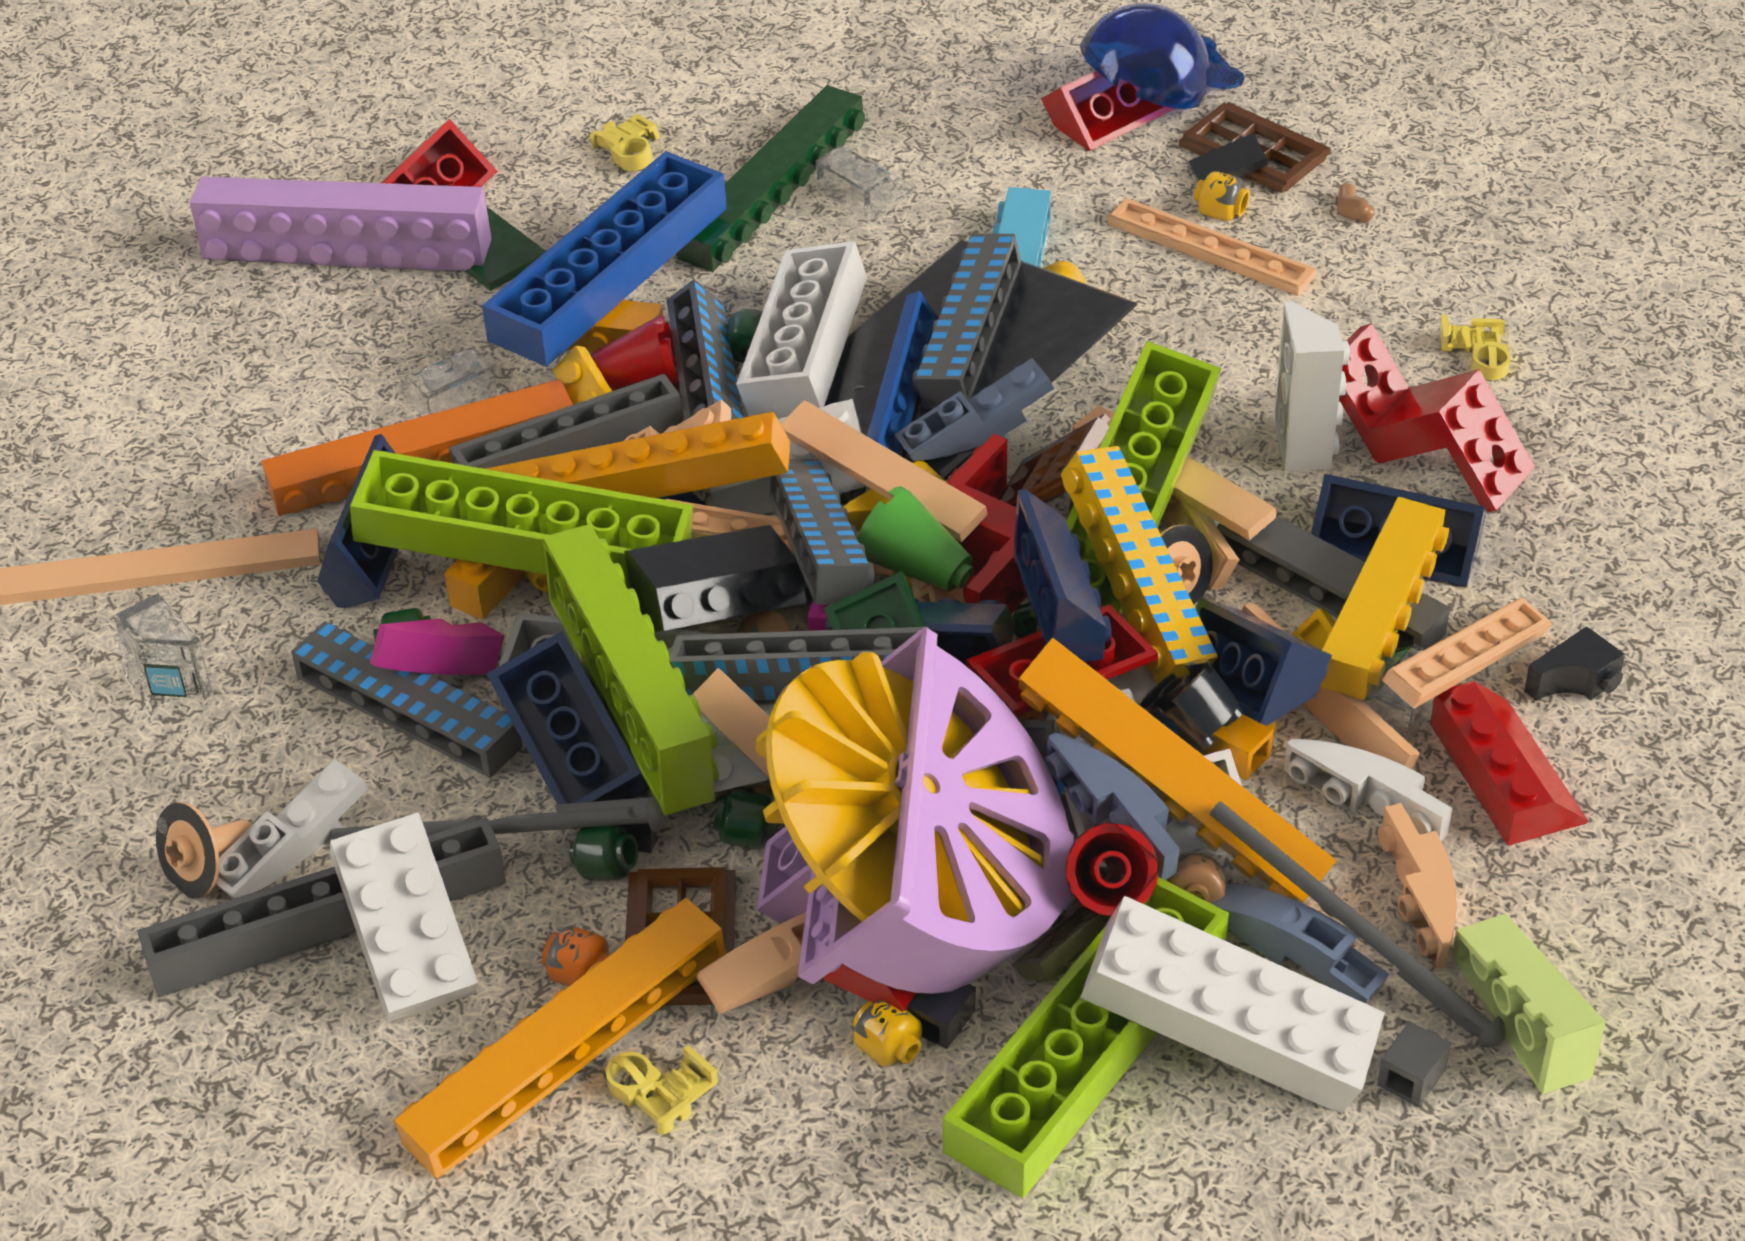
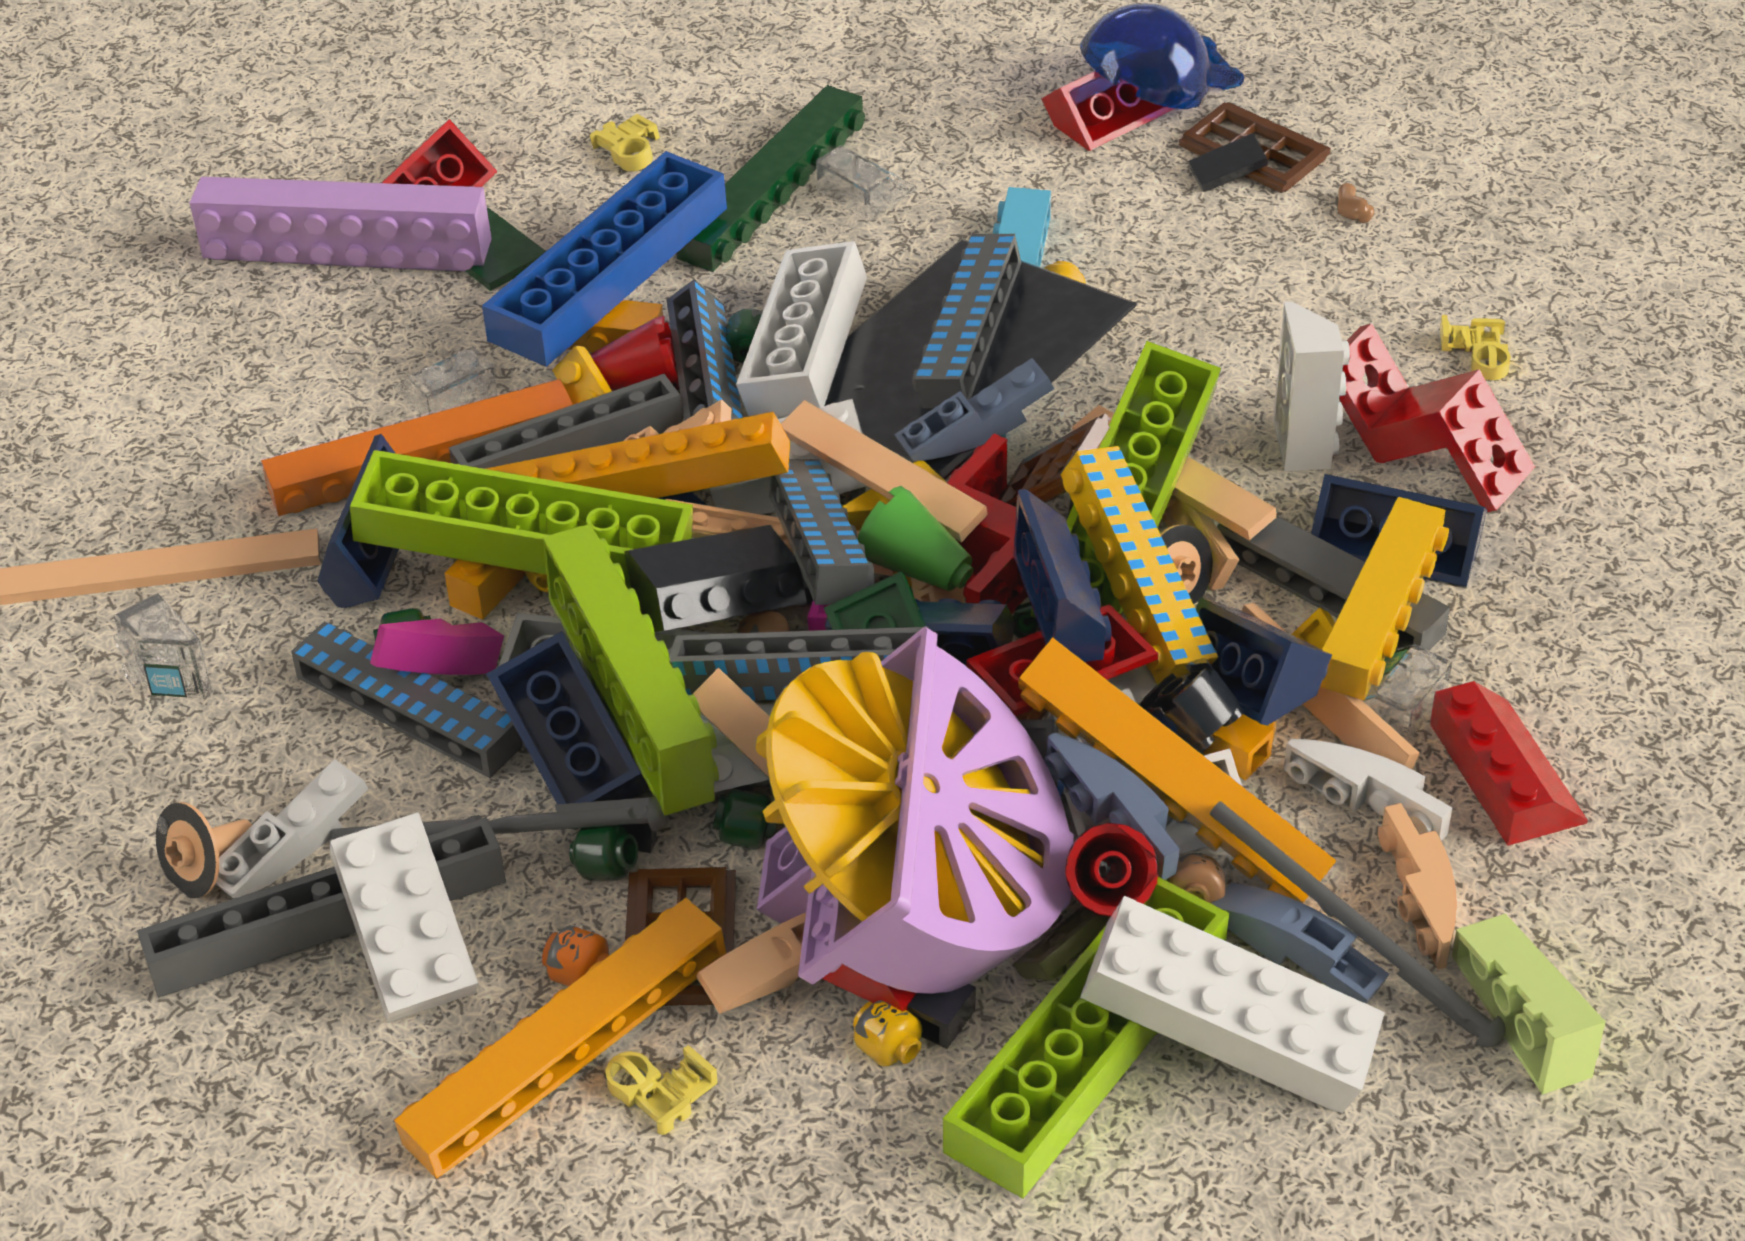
blue plate [867,291,939,457] -> none
light nougat tile [1108,198,1316,296] -> none
yellow head [1194,172,1250,221] -> none
dark grey brick [1377,1021,1451,1107] -> none
light nougat tile [1382,597,1552,709] -> none
black arch [1524,626,1625,701] -> none

